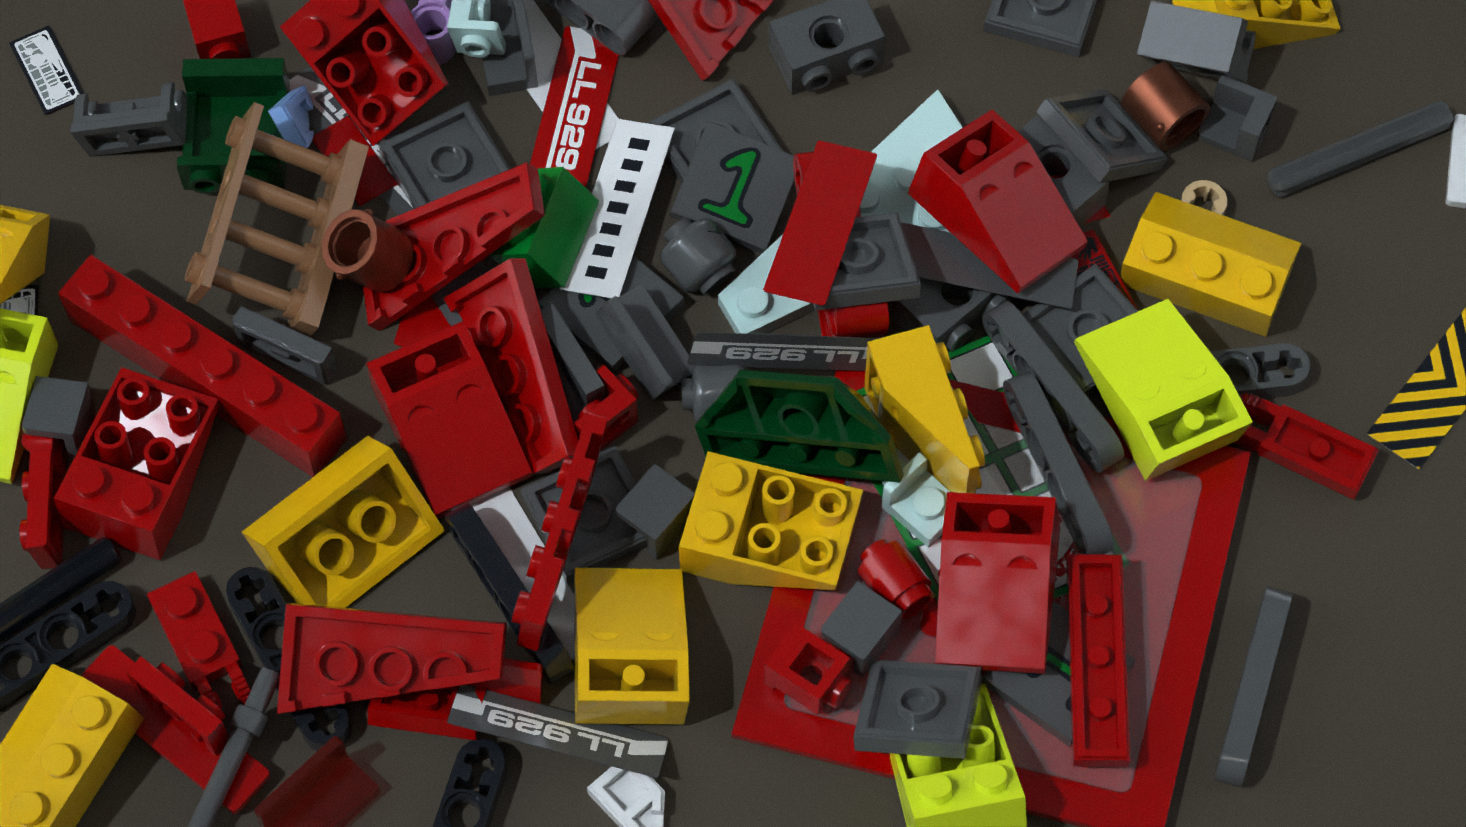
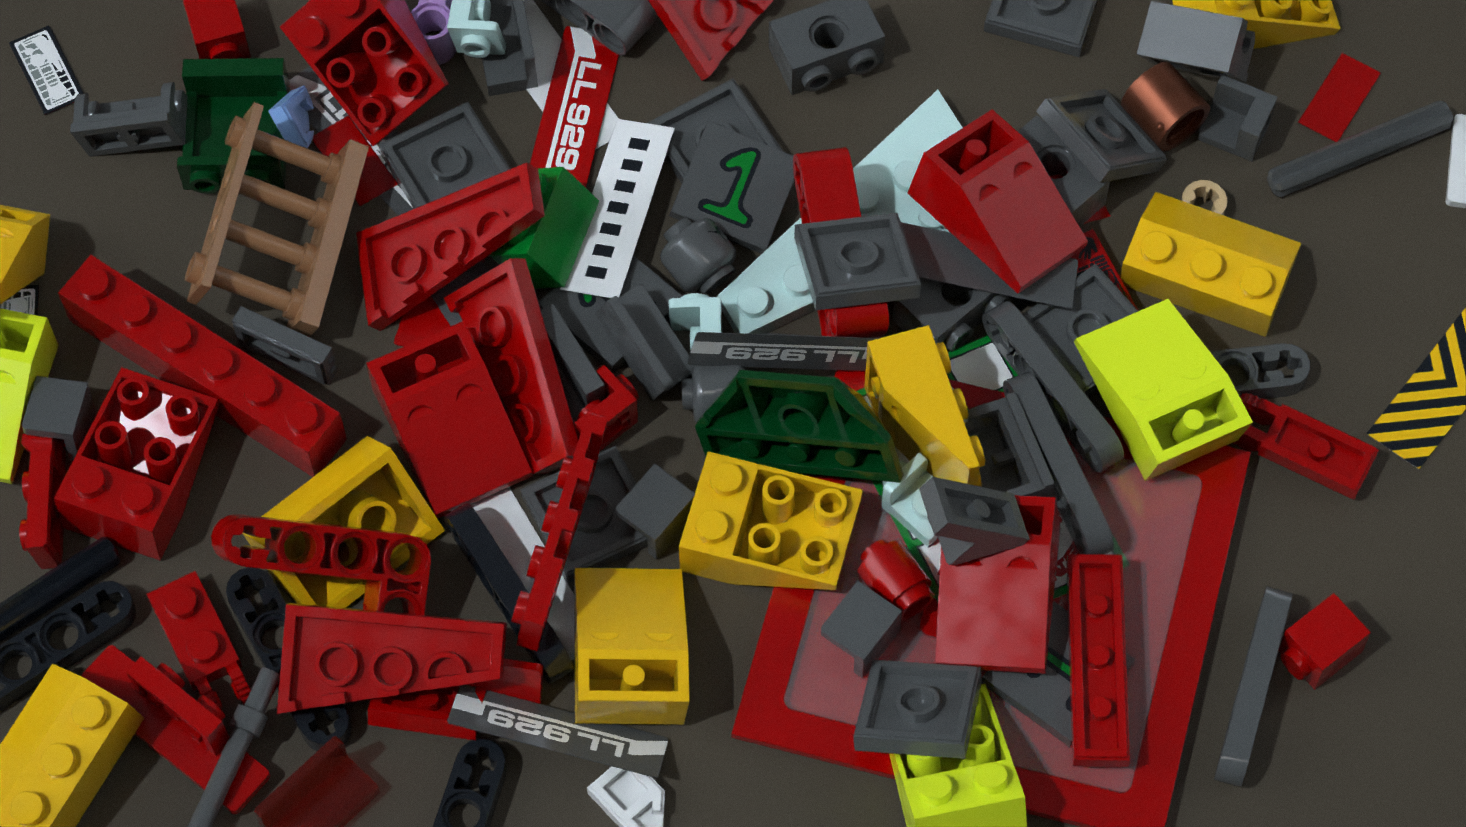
copper piece [322,209,413,292] -> none
red sticker [763,140,877,306] -> none
red brick [764,623,852,715] -> none
none -> red beam [211,514,431,615]
none -> light aqua bracket [669,293,723,350]
none -> dark grey slope [919,477,1030,565]
none -> dark grey hinge [964,392,1055,497]
none -> red brick [1278,593,1371,690]
none -> red sticker [1298,53,1381,142]

